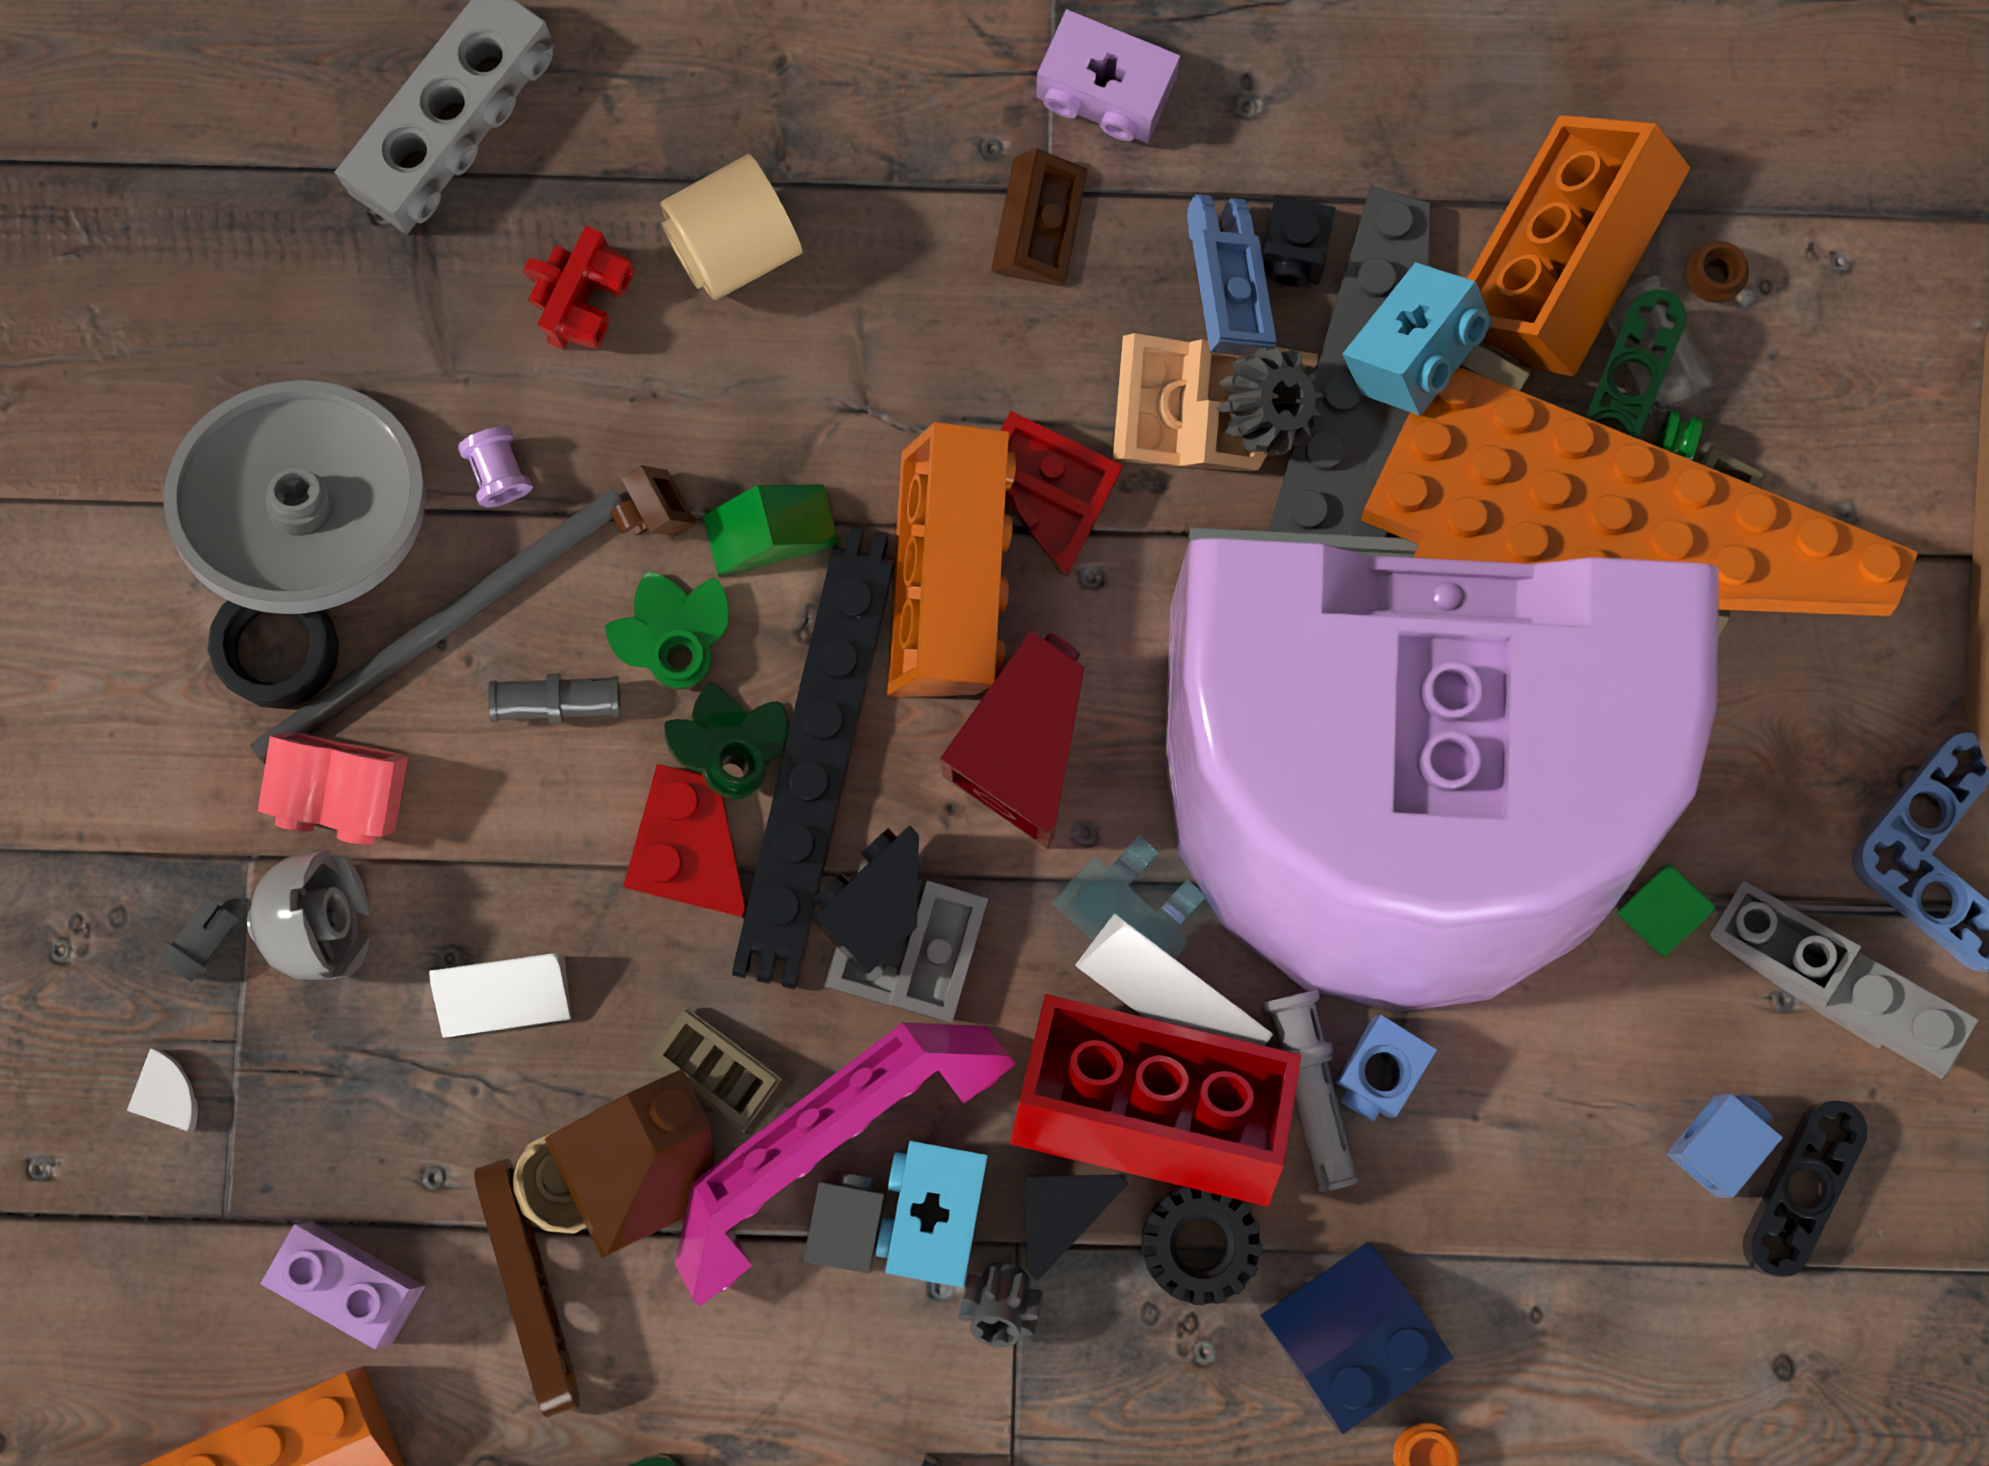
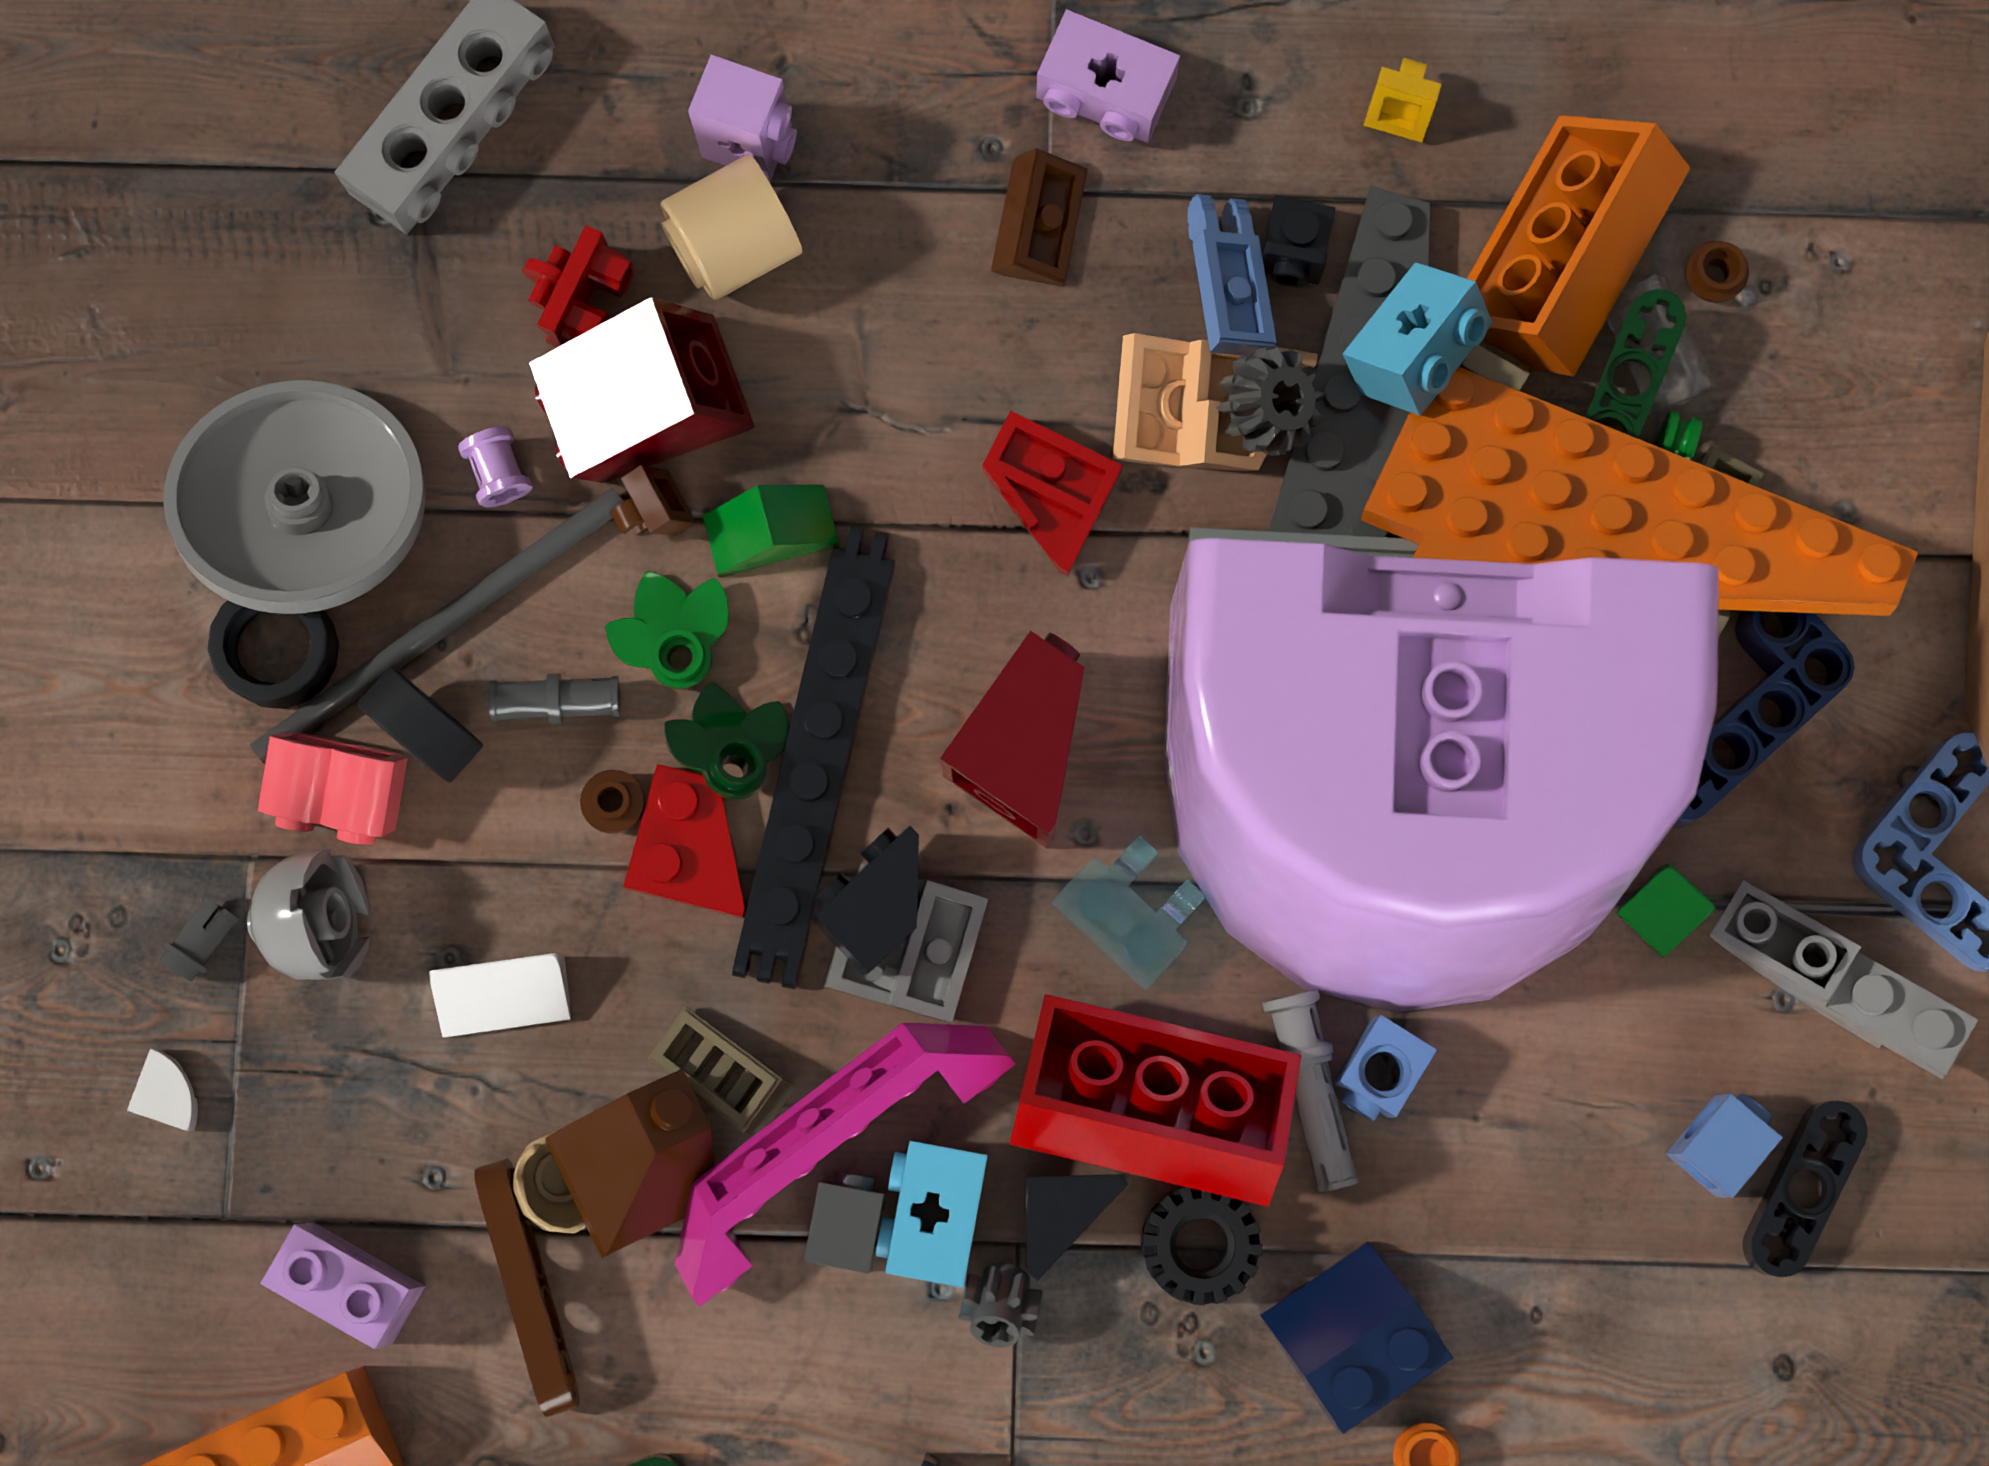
orange slope [886,422,1016,697] -> none
white slope [1075,913,1273,1046] -> none
none -> black tyre [357,667,483,782]
none -> slope [529,297,755,483]
none -> reddish brown plate [580,770,645,834]
none -> lavender brick [688,54,797,181]
none -> yellow tile [1363,57,1441,143]
none -> dark blue beam [1671,611,1855,829]

